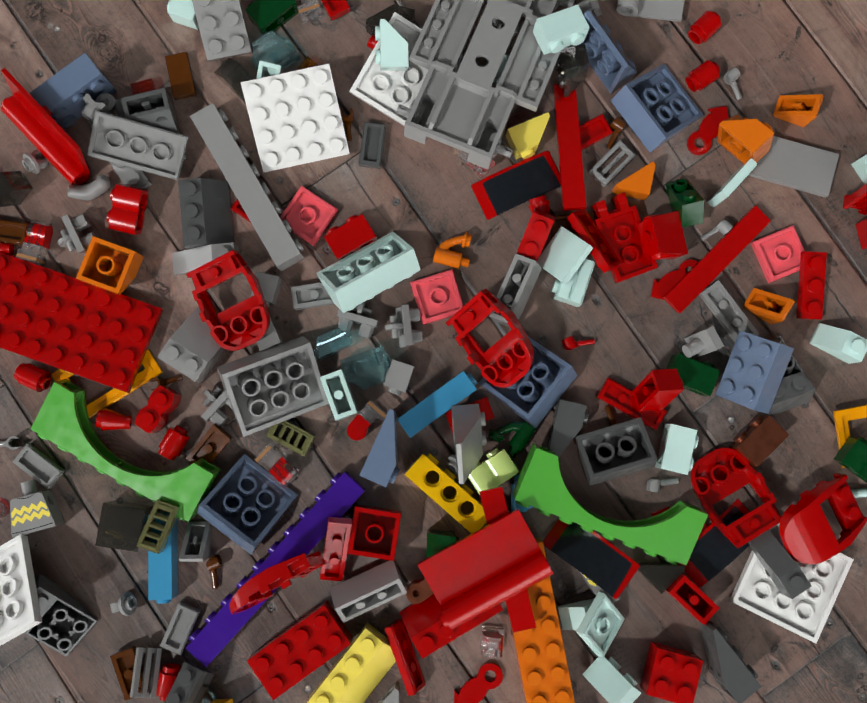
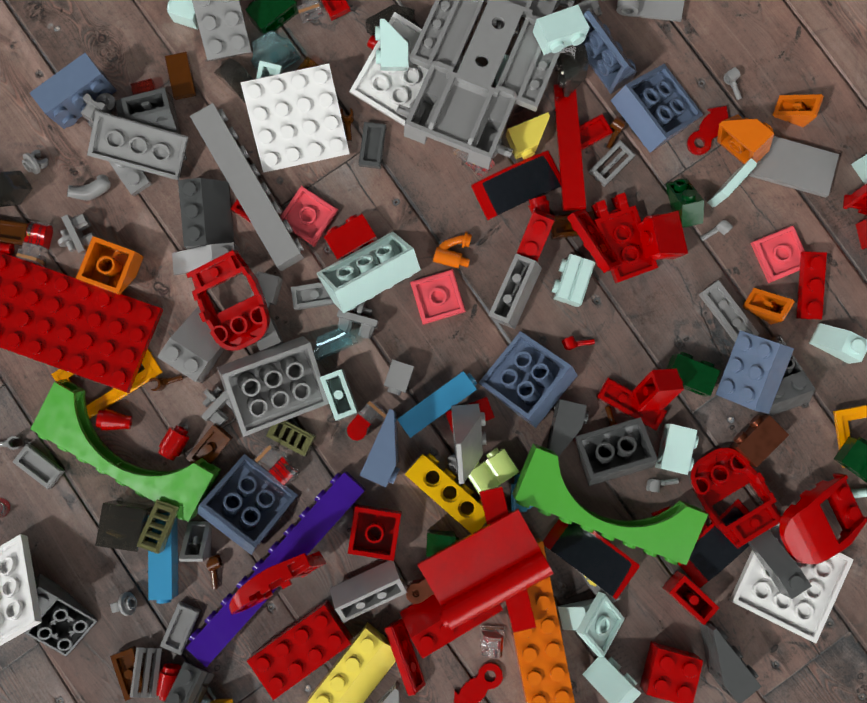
red door [1,68,90,186] -> none
light grey torso [10,480,65,538] -> none
red brick [14,363,52,392] -> none
red brick [107,184,148,235] -> none
red brick [135,386,182,433] -> none
red plate [320,517,352,581] -> none
clear light blue slope [340,346,390,390] -> none
light grey hips [384,305,423,348] -> none
red slope [446,289,534,388] -> none
dark green plant [488,421,536,458] -> none
light aqua tile [537,226,593,285] -> none
orange slope [612,161,656,200] -> none
clear smoke slope [636,562,685,594] -> none
red brick [650,260,698,300] -> none
red tile [663,205,771,314] -> none
light grey tile [682,326,724,358] -> none
red brick [685,60,720,92] -> none
red brick [688,11,721,45] -> none

